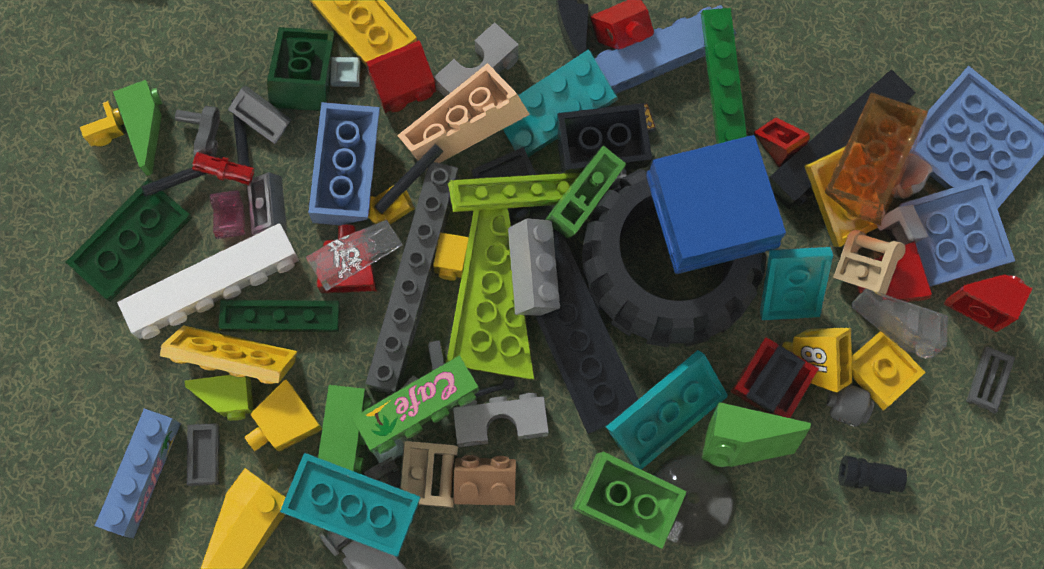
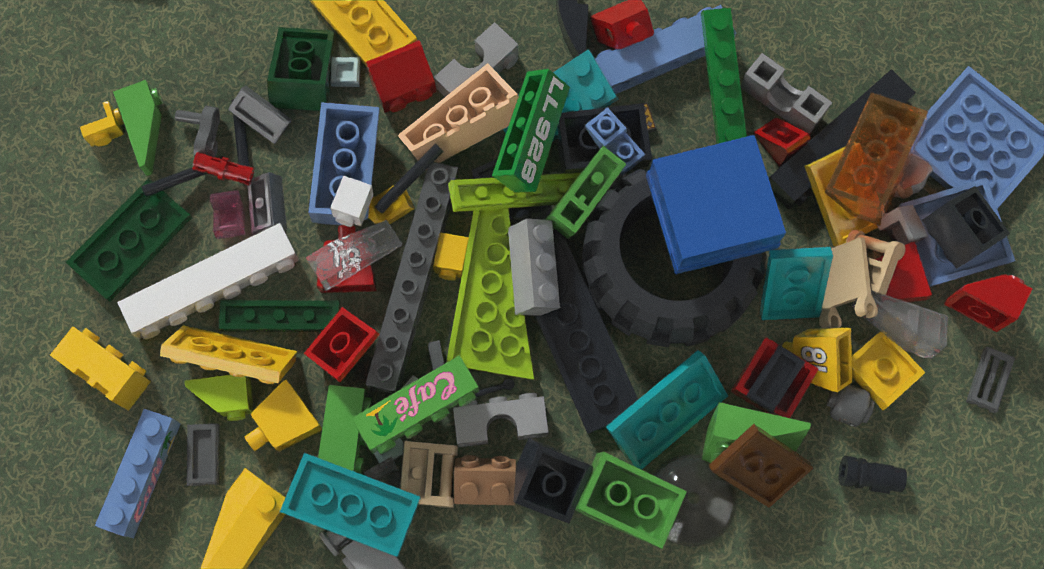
none -> yellow wedge [50,326,151,411]
none -> red slope [304,307,380,383]
none -> white brick [331,176,374,227]
none -> green brick [492,69,570,193]
none -> black slope [513,438,593,524]
none -> medium blue slope [585,107,645,176]
none -> reddish brown tile [709,424,813,508]
none -> light grey arch [740,53,832,135]
none -> tan flag [819,237,878,328]
none -> black slope [922,186,1010,269]

